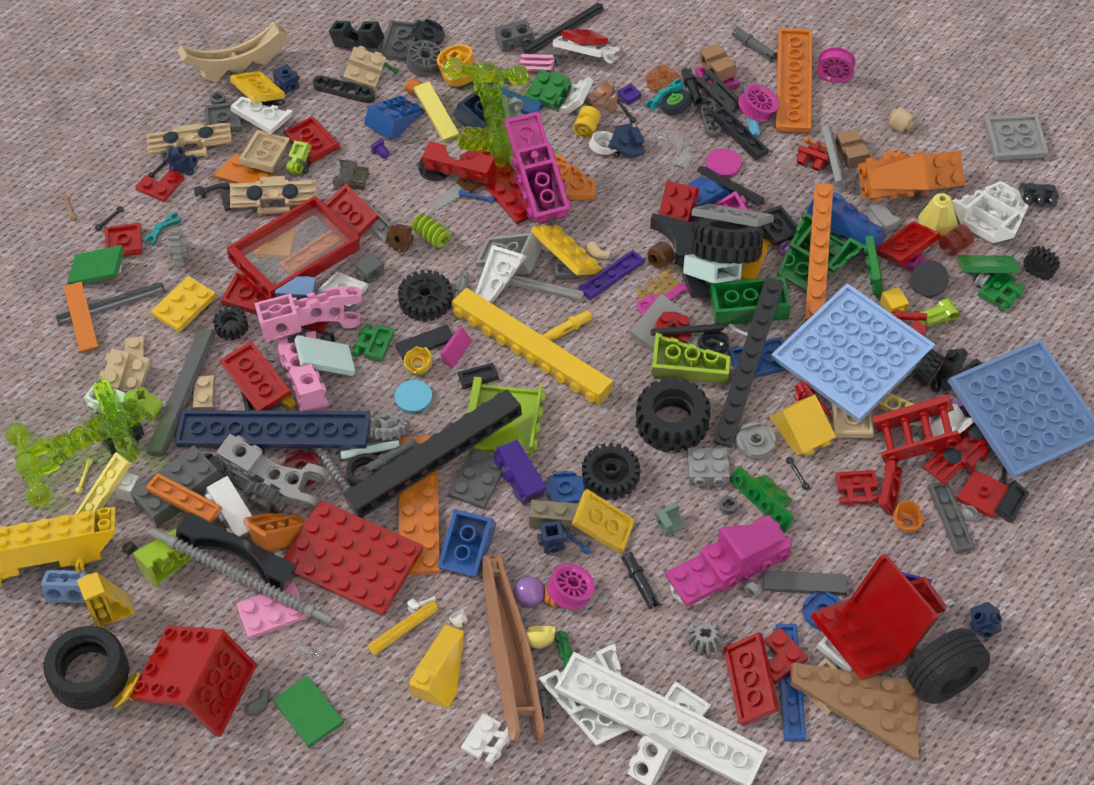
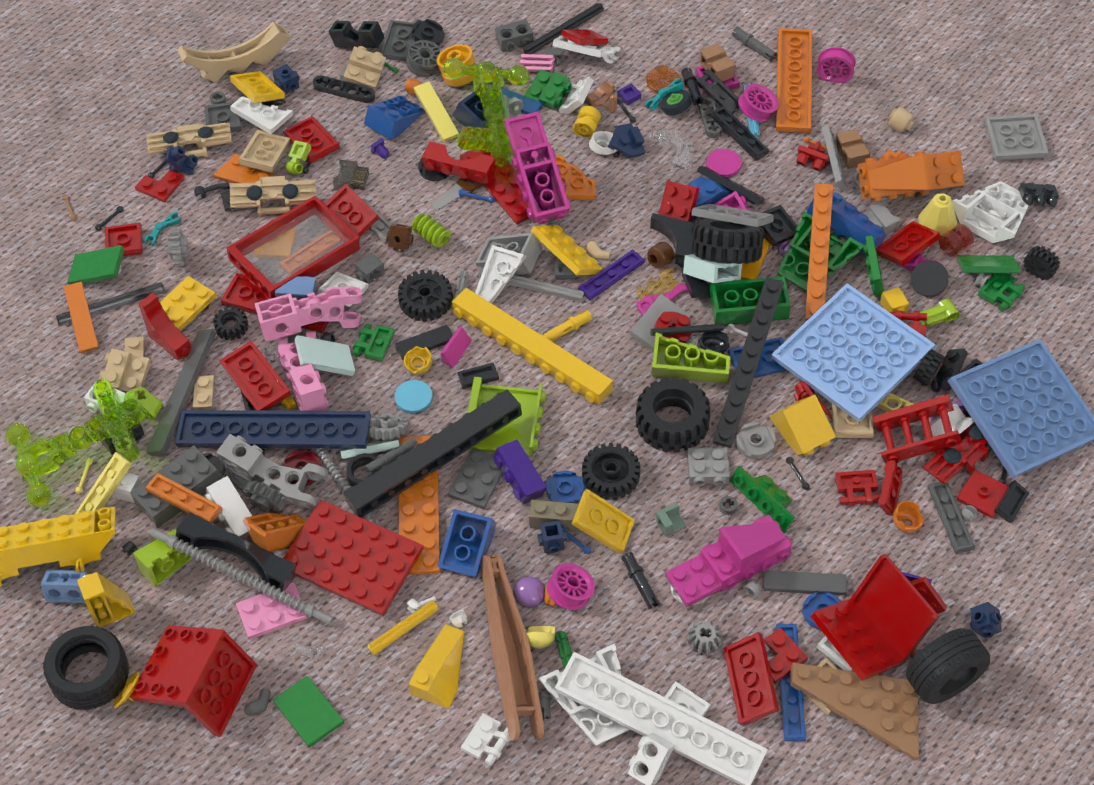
none -> red arch [138,293,191,360]

